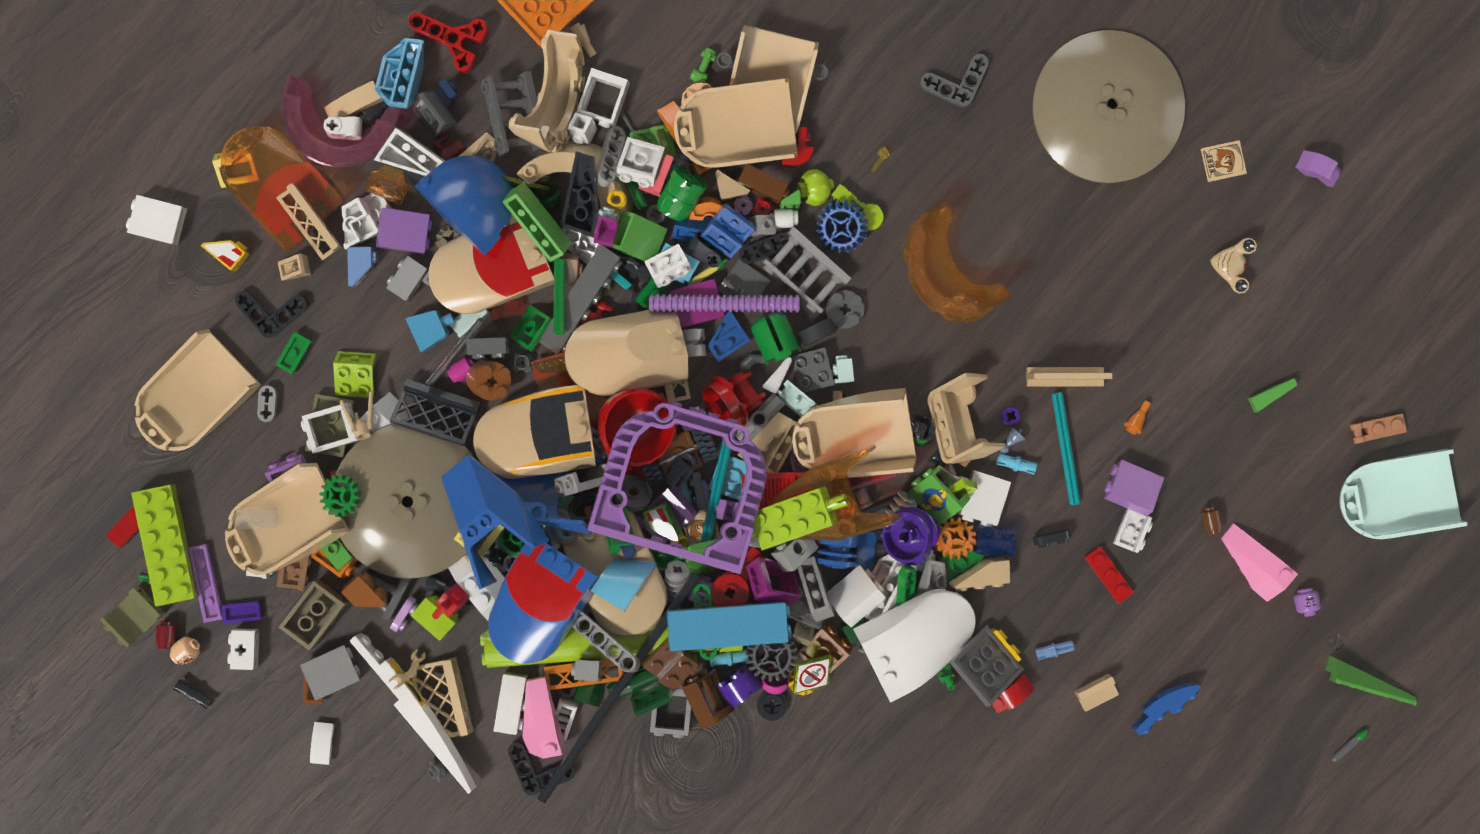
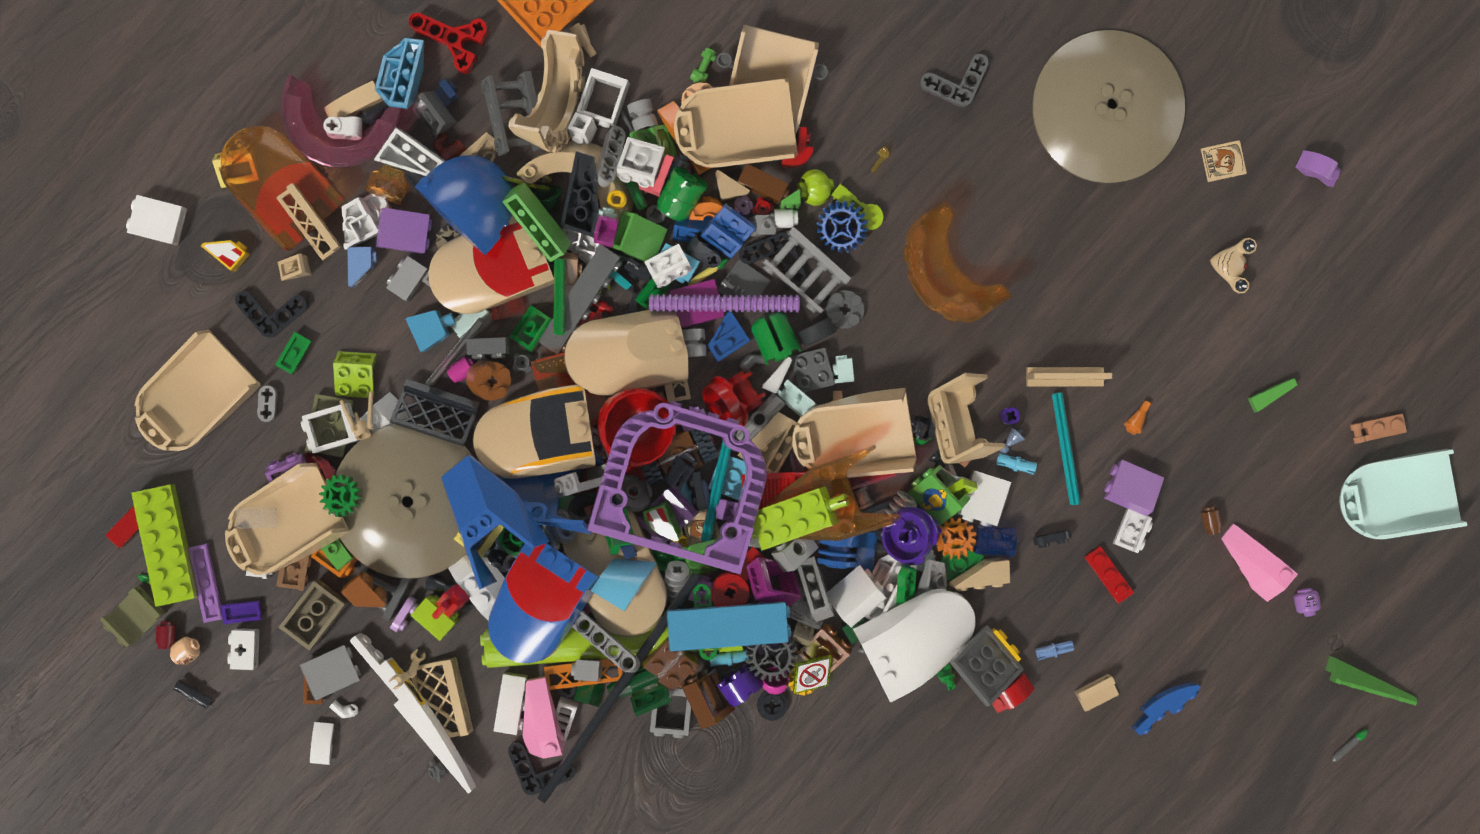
none -> dark red wing [304,452,335,483]
none -> white arm [329,700,358,718]
none -> light grey wheel [627,99,658,131]

